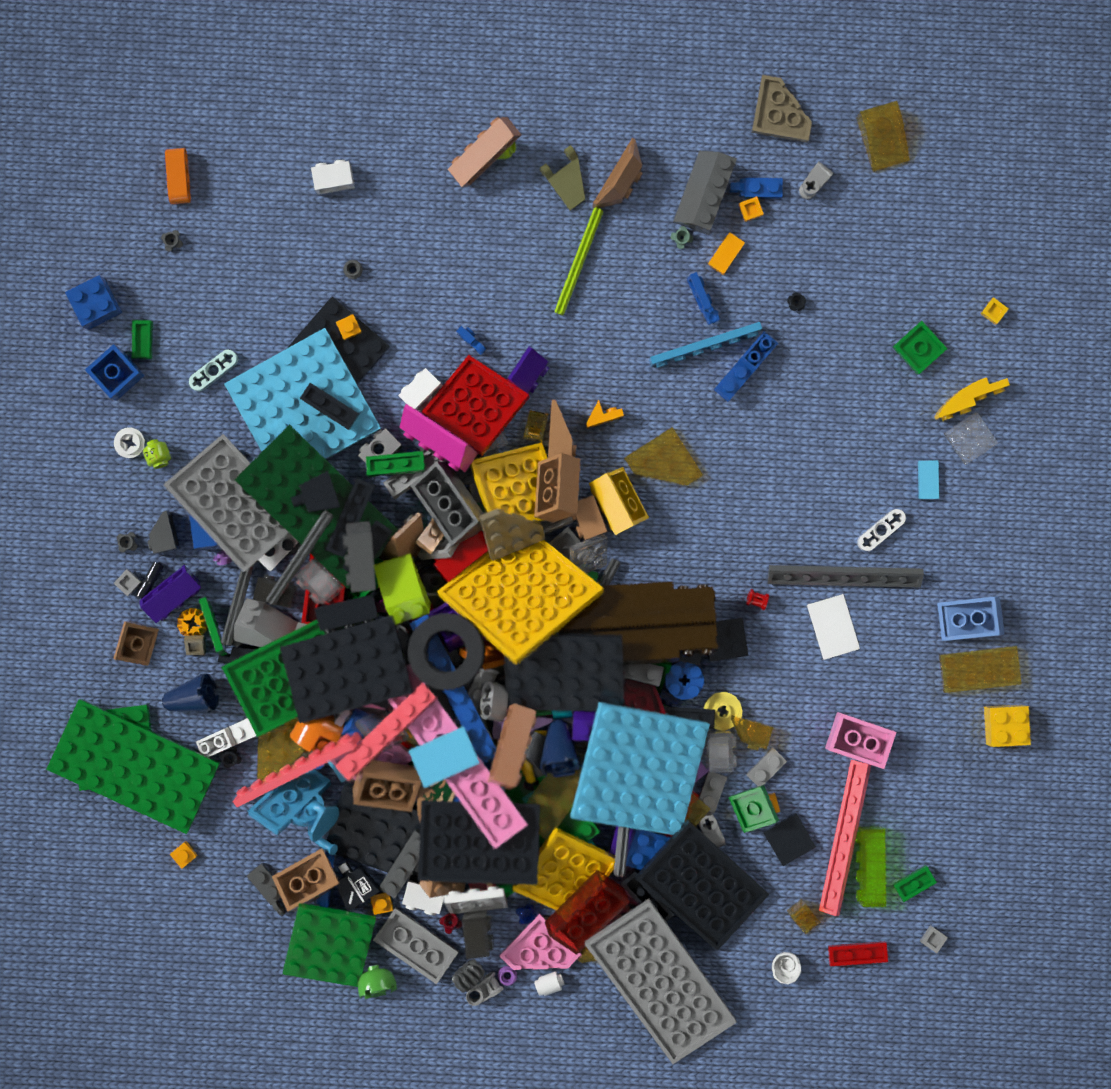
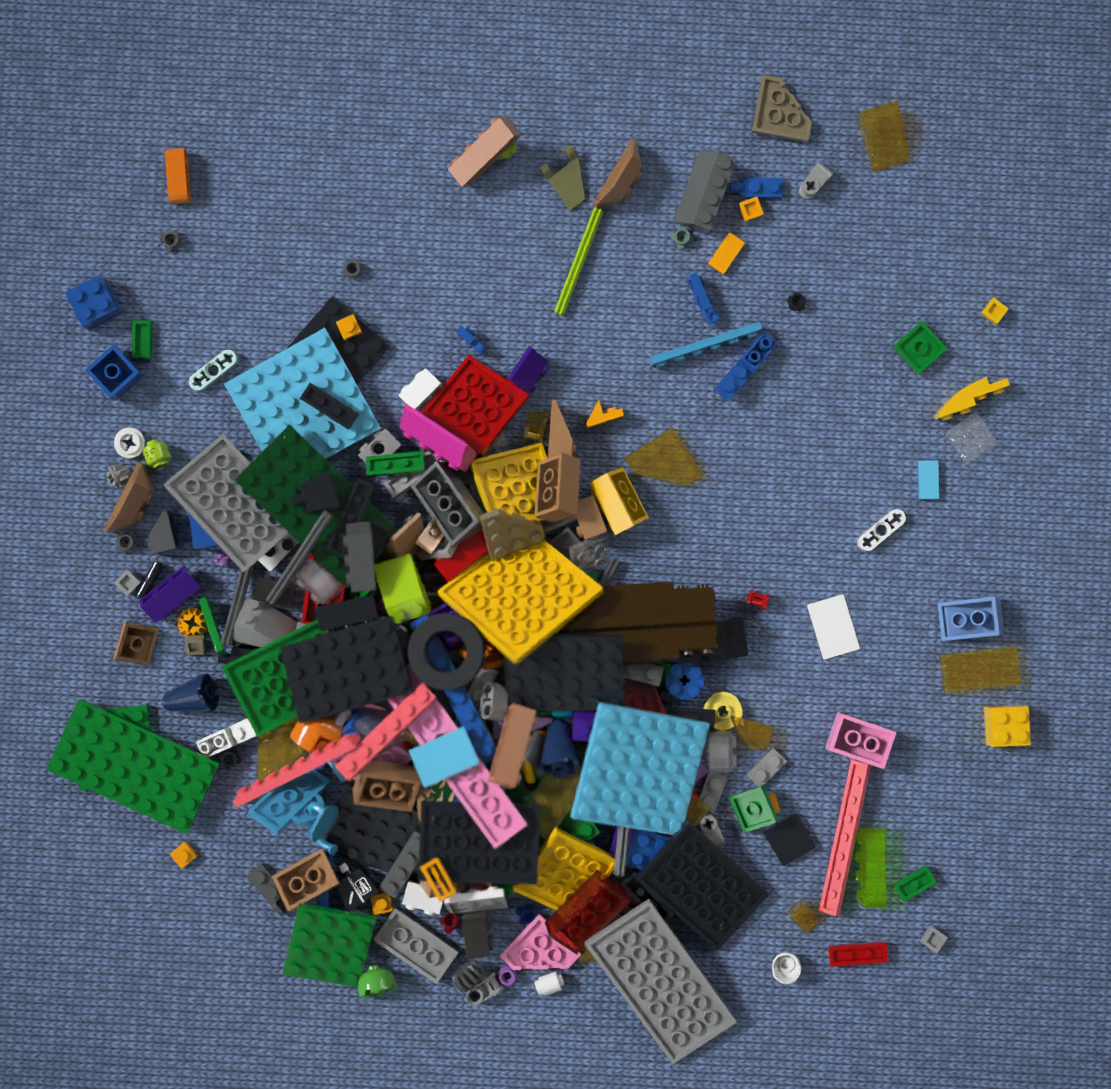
white brick [311,160,355,195] -> none
dark grey plate [767,565,924,588] -> none
none -> medium nougat wedge [102,462,154,533]
none -> light grey gear [107,464,131,488]
none -> light orange tile [420,857,457,902]

